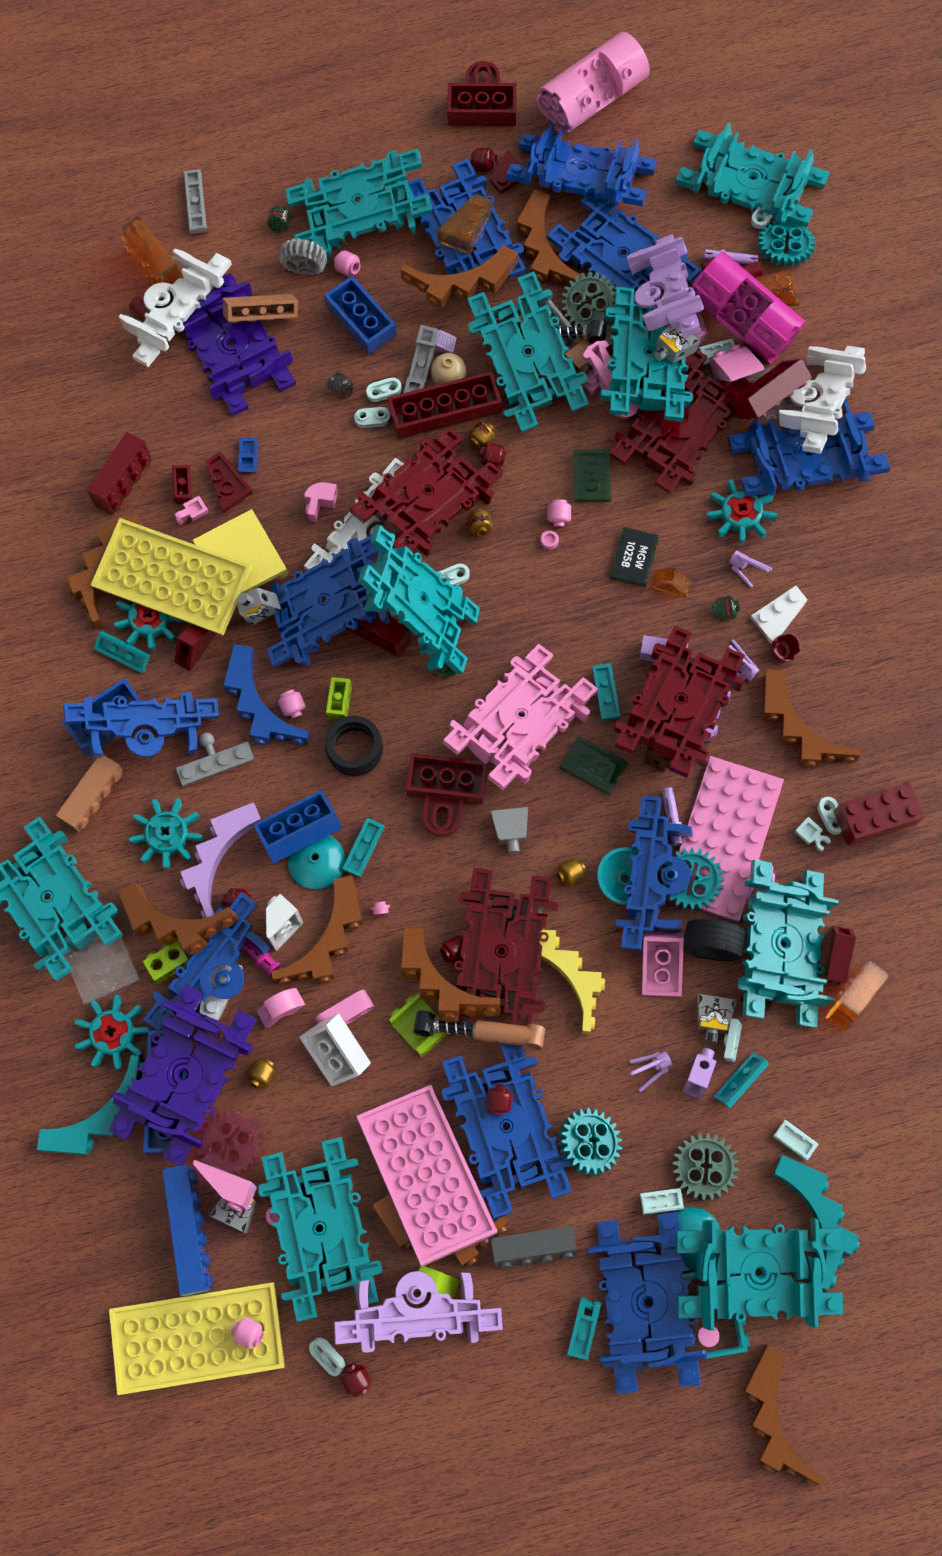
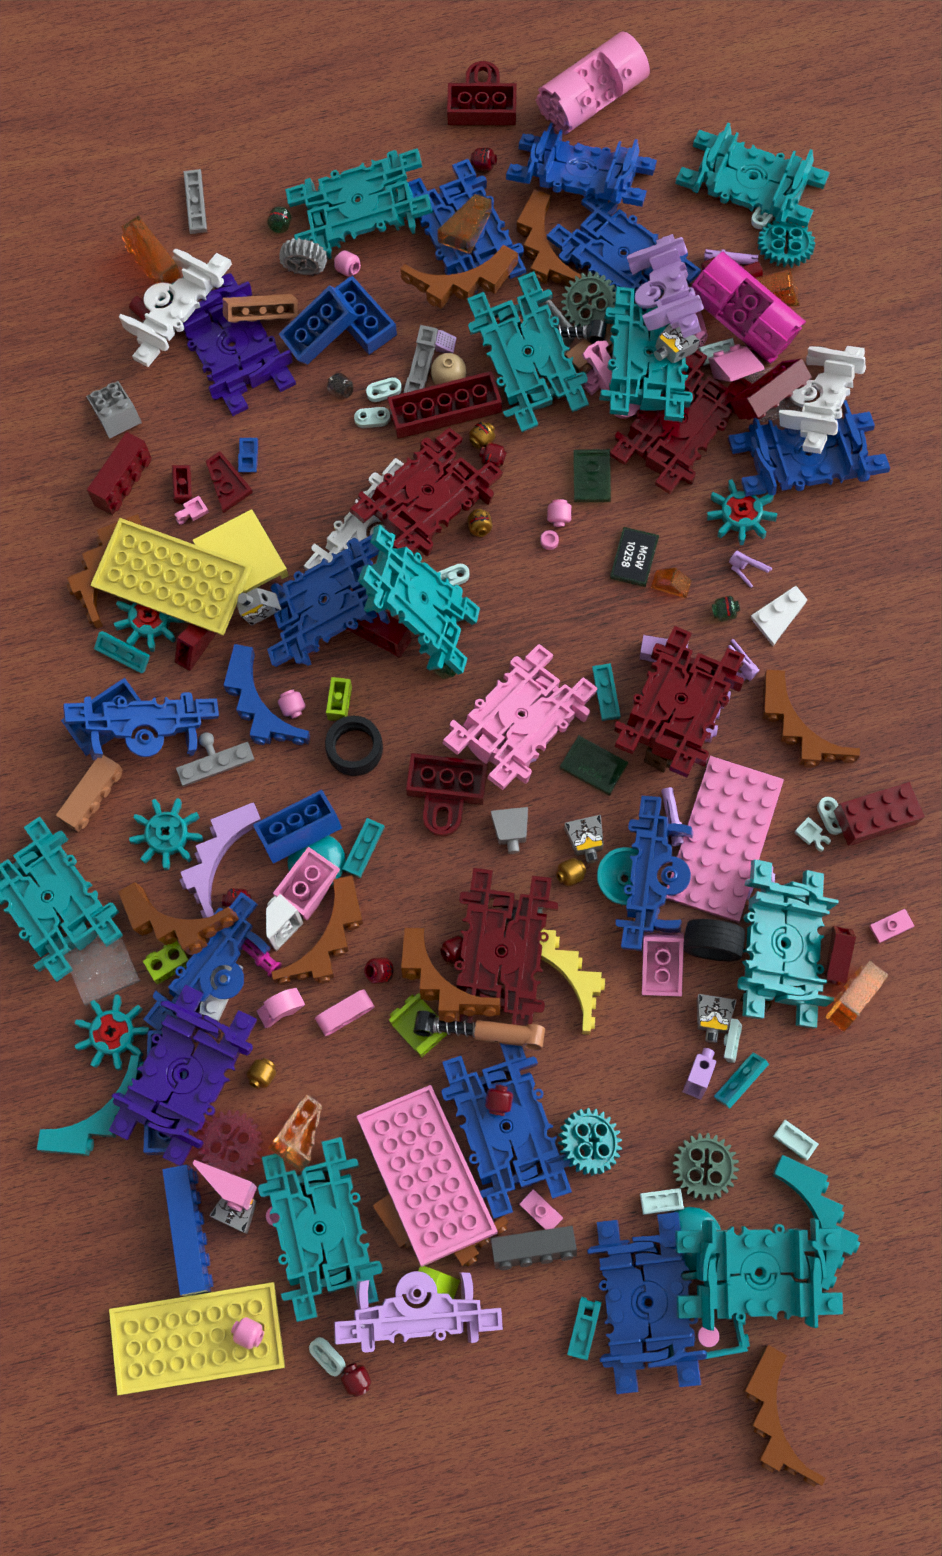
white slope [299,1013,371,1087] -> none
bright pink brick [304,482,338,523] -> none
bright pink plate [370,901,390,915] -> none
dark red wing [490,150,522,194] -> none
lavender plant [629,1051,672,1092] -> none
teal gear [660,847,724,912] -> none
dark red hair [771,632,801,663] -> none
none -> light grey slope [86,381,142,439]
none -> clear orange wedge [268,1094,322,1172]
none -> bright pink slope [273,847,340,921]
none -> blue brick [279,285,359,365]
none -> dark red head [364,957,394,984]
none -> bright pink plate [519,1189,563,1230]
none -> torso [564,815,603,863]
none -> bright pink plate [869,909,914,944]

